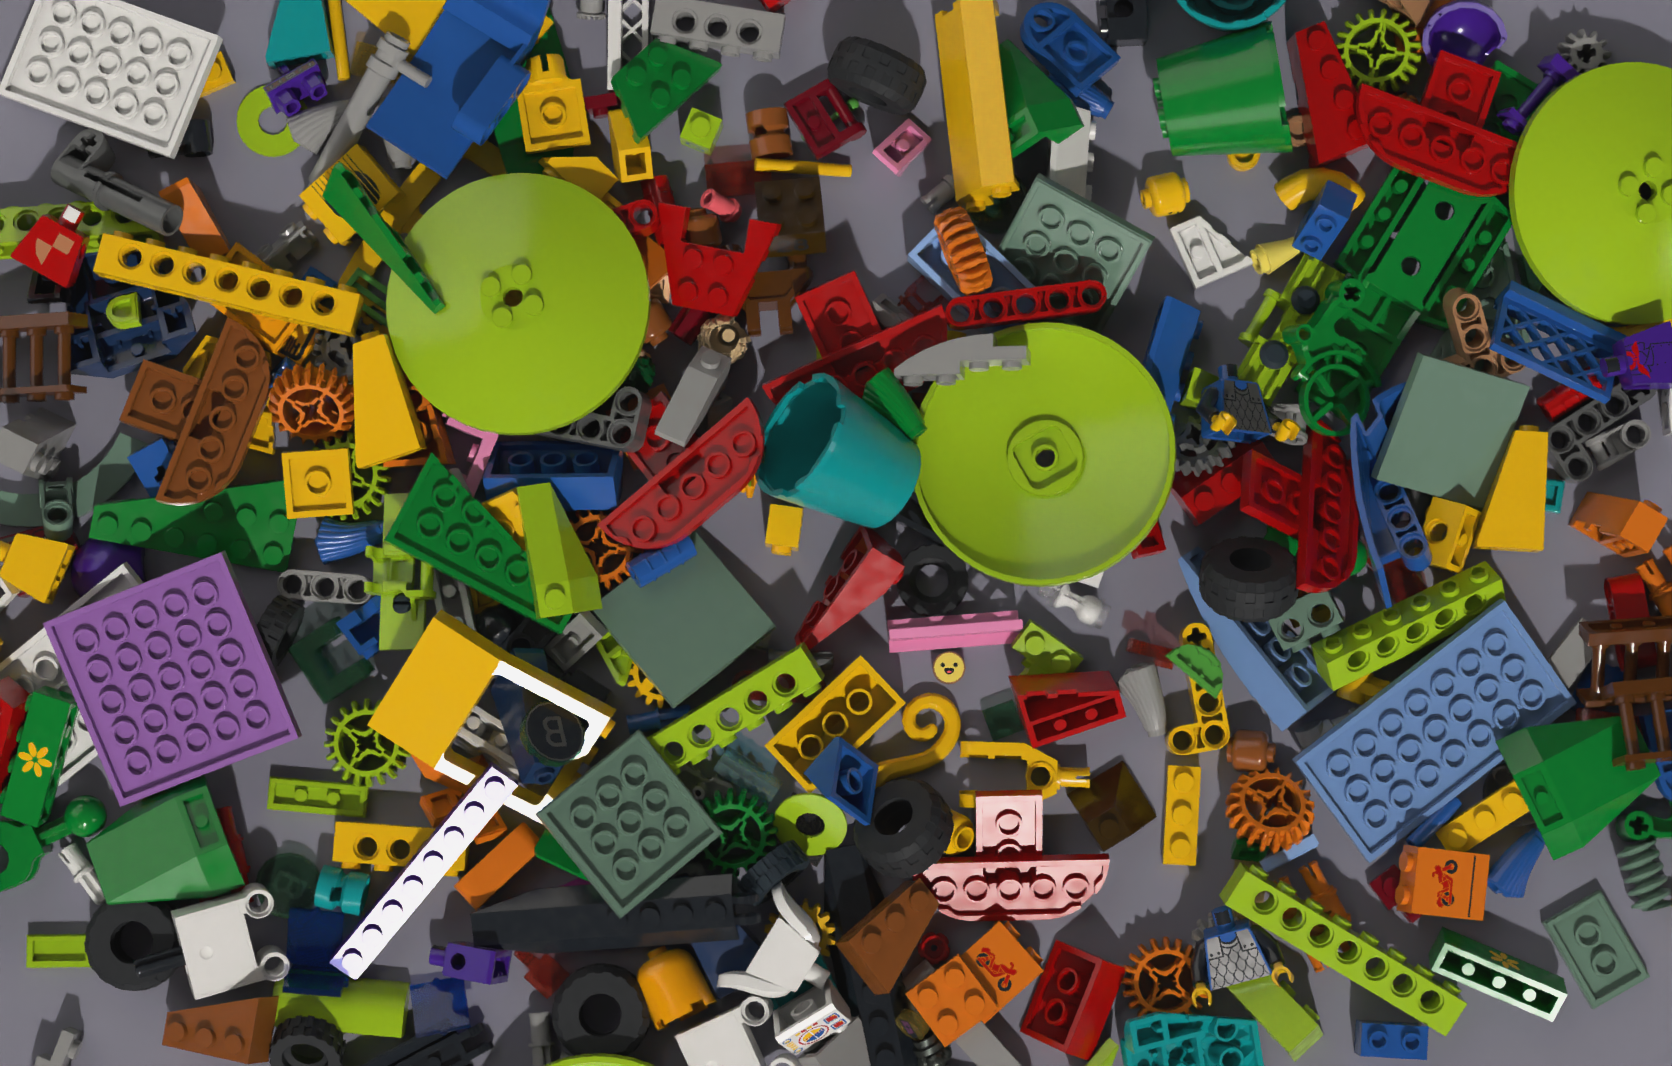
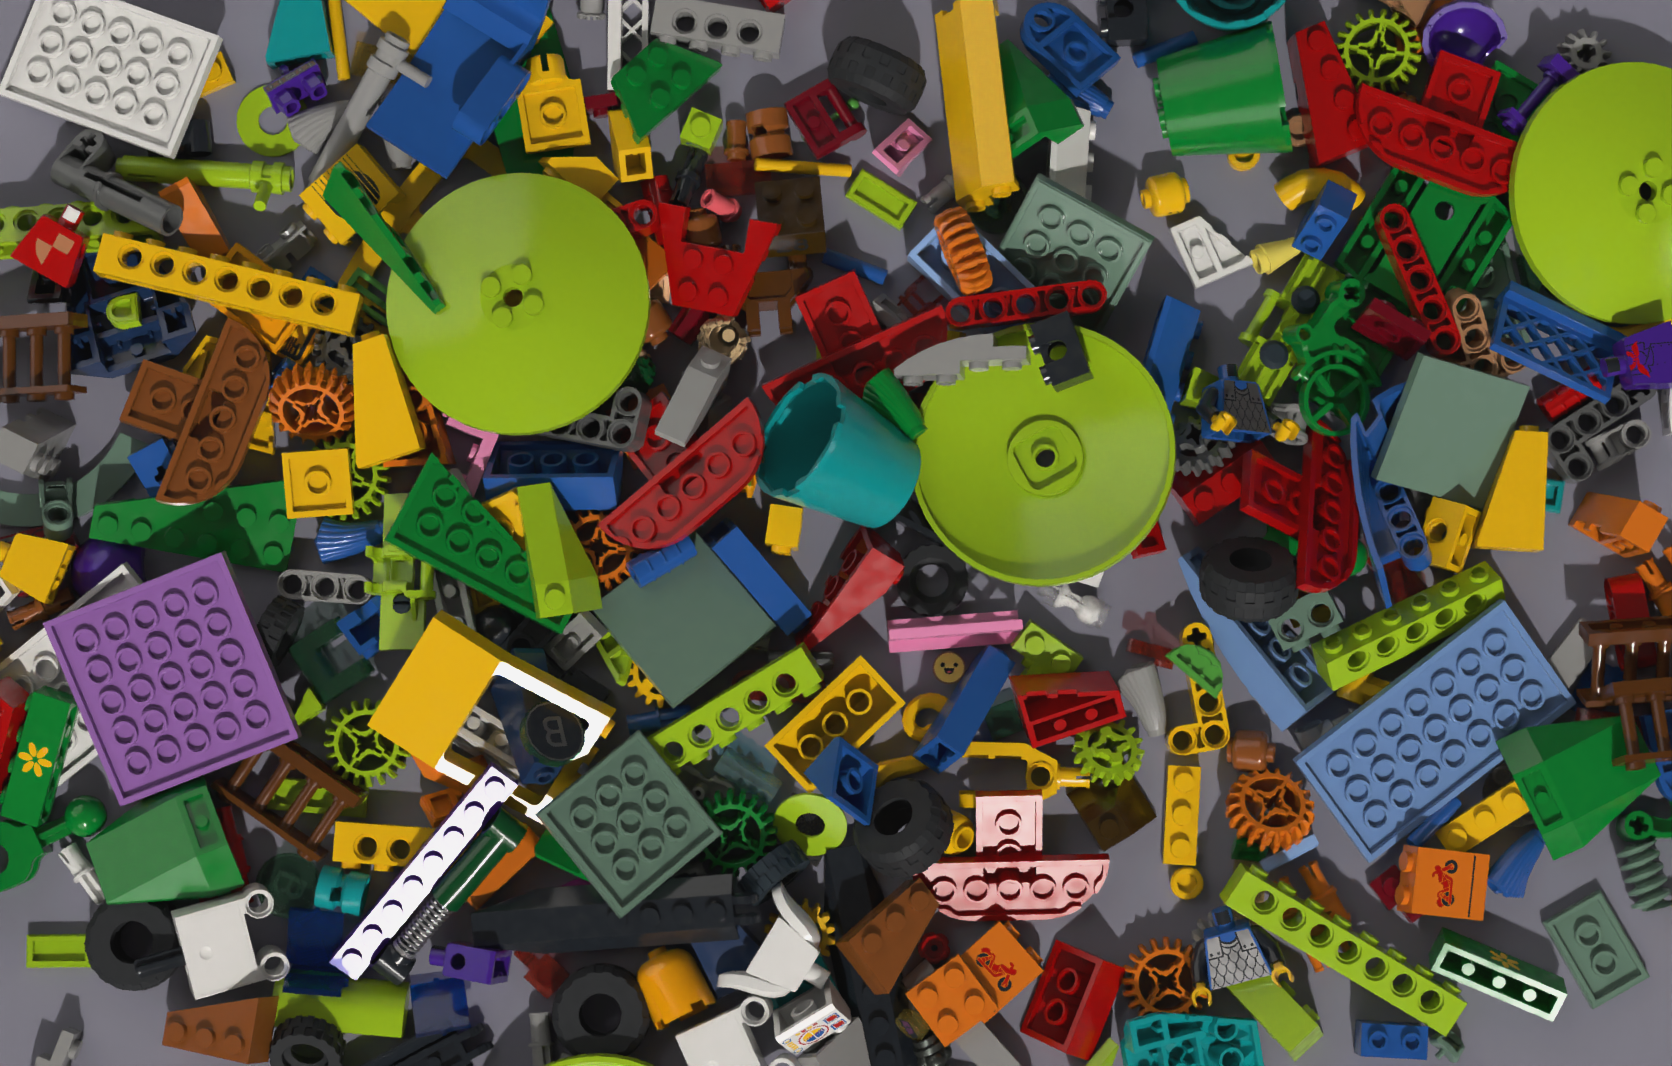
none -> dark orange pin [6,586,76,631]
none -> lime cylinder [115,155,295,211]
none -> reddish brown fence [210,740,368,862]
none -> lime slope [294,687,327,726]
none -> piece [369,807,528,986]
none -> black pin [668,148,708,207]
none -> blue slope [702,517,812,636]
none -> dark orange pin [724,120,749,163]
none -> blue piece [822,248,888,285]
none -> lime tile [845,168,917,231]
none -> blue slope [912,645,1016,774]
none -> black brick [1028,311,1094,392]
none -> lime gear [1071,719,1145,787]
none -> blue piece [1132,30,1198,68]
none -> yellow tile [1170,866,1204,900]
none -> dark red plate [1351,298,1432,361]
none -> red beam [1374,203,1461,358]
none -> sand green piece [1429,1030,1465,1063]

